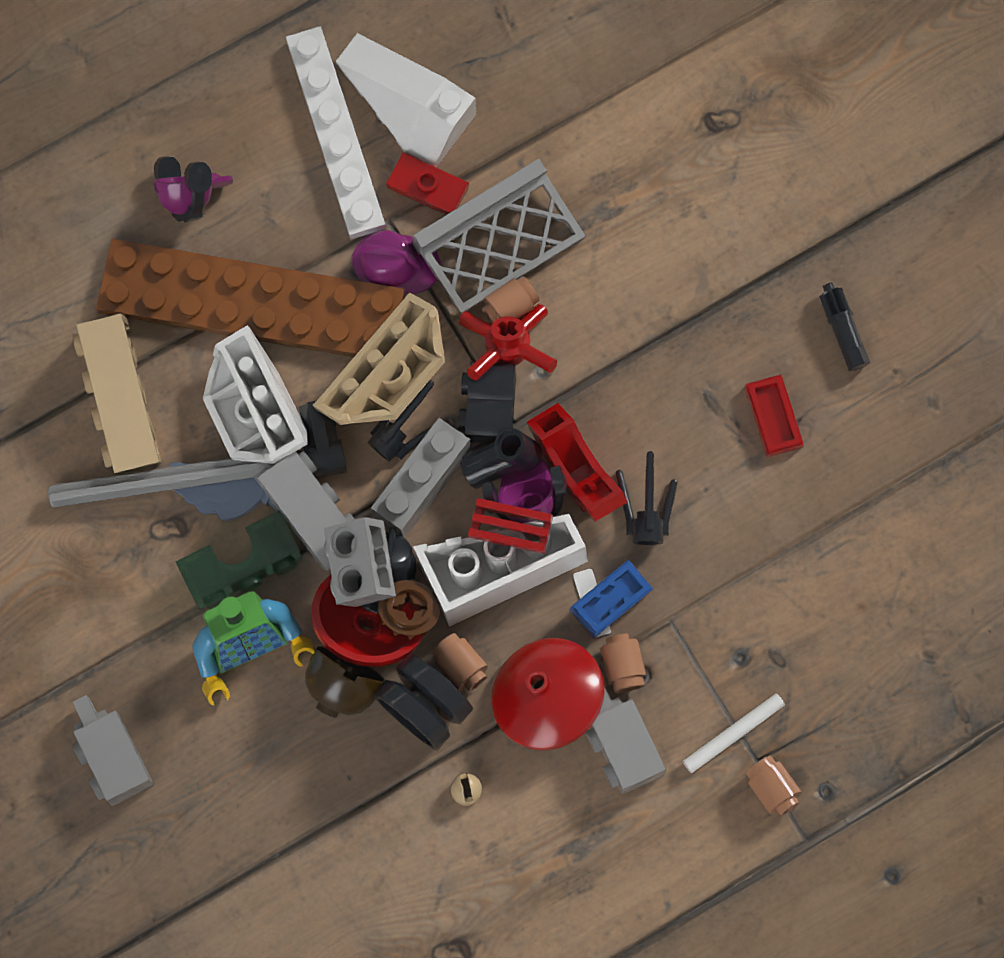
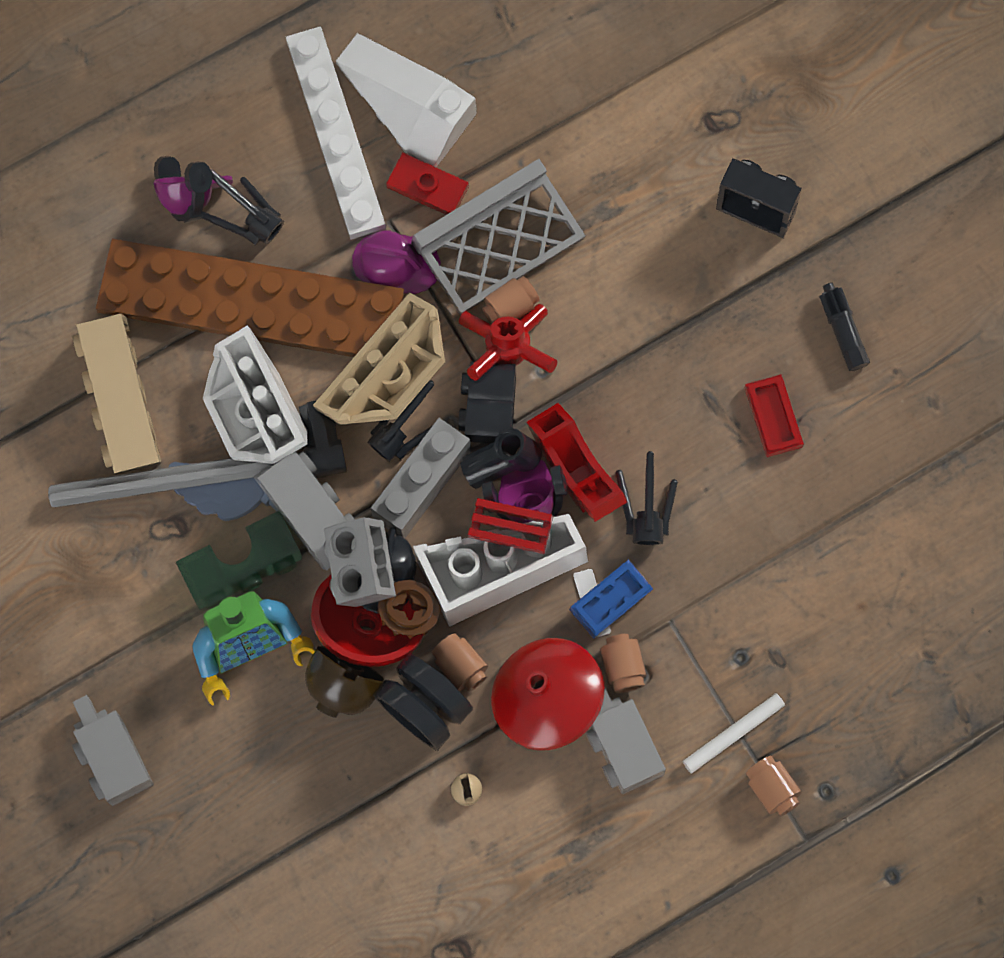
none -> black plant [202,169,284,245]
none -> black piece [716,158,802,239]

